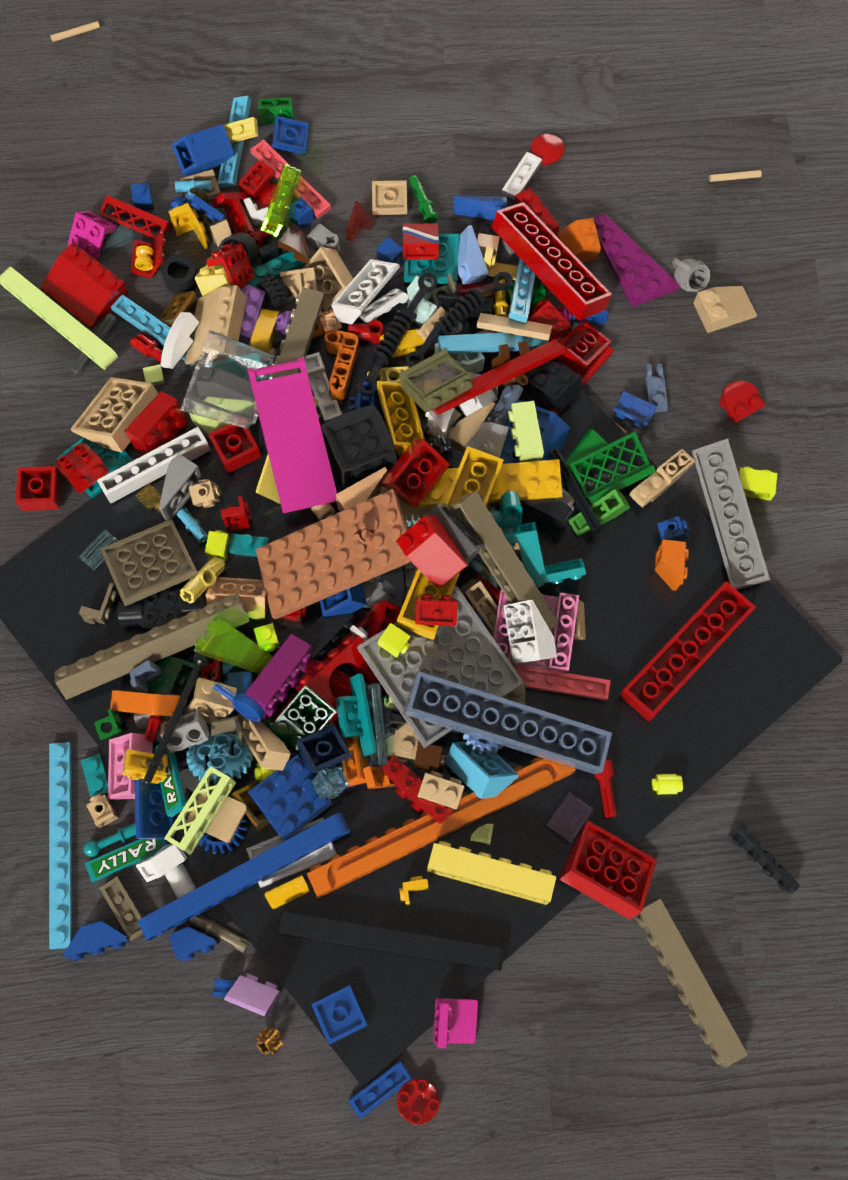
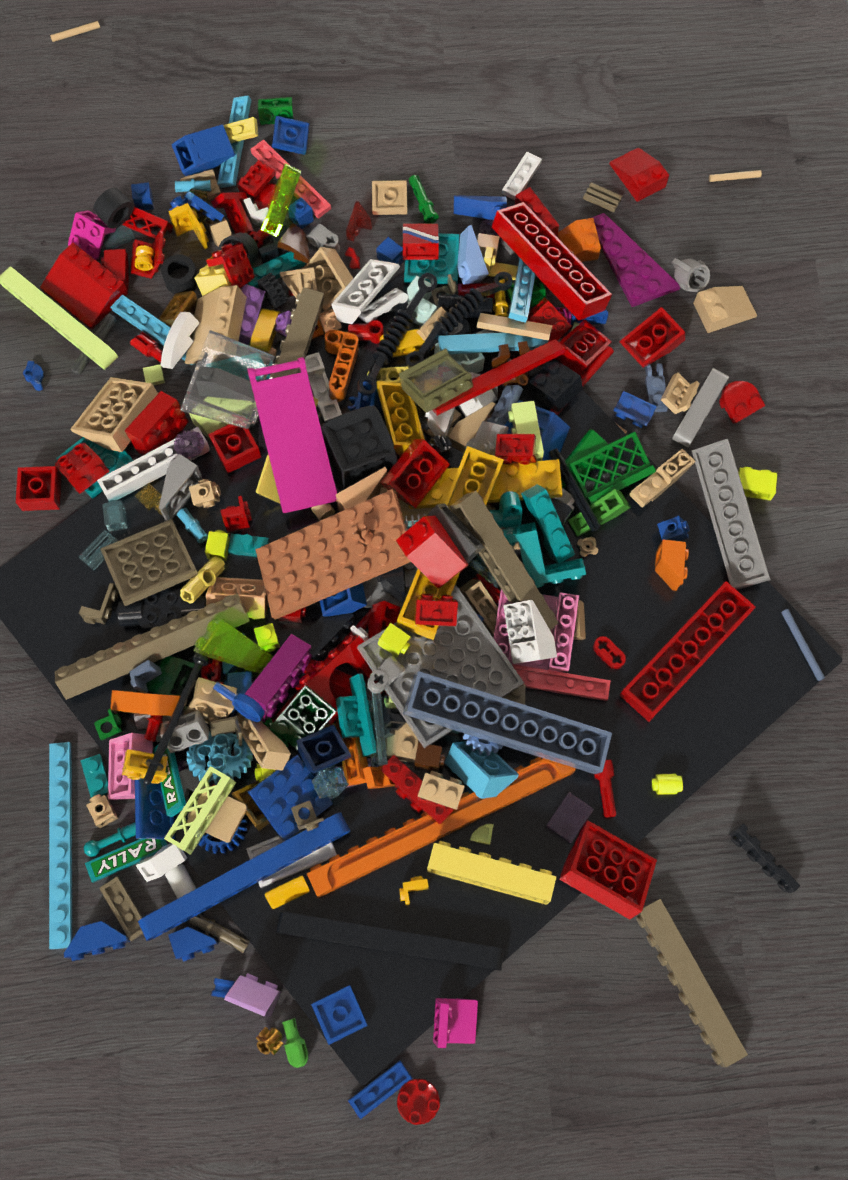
red dish [530,134,565,166] -> none
none -> blue piece [23,361,44,391]
none -> black piece [93,188,134,229]
none -> red slope [101,249,129,290]
none -> clear light blue brick [102,500,128,531]
none -> clear purple gear [174,429,204,459]
none -> bright green arm [282,1018,309,1068]
none -> dark tan bracket [291,801,324,831]
none -> red piece [345,247,360,270]
none -> light grey piece [367,655,406,693]
none -> red bracket [495,434,536,465]
none -> teal arch [521,484,575,564]
none -> tan plate [577,537,598,557]
none -> dark tan tile [583,183,622,212]
none -> red beam [593,636,626,669]
none -> red slope [609,148,669,202]
none -> red slope [619,307,685,368]
none -> tan bracket [661,373,700,414]
none -> light grey beam [672,368,729,448]
none -> sand blue bar [781,609,825,681]

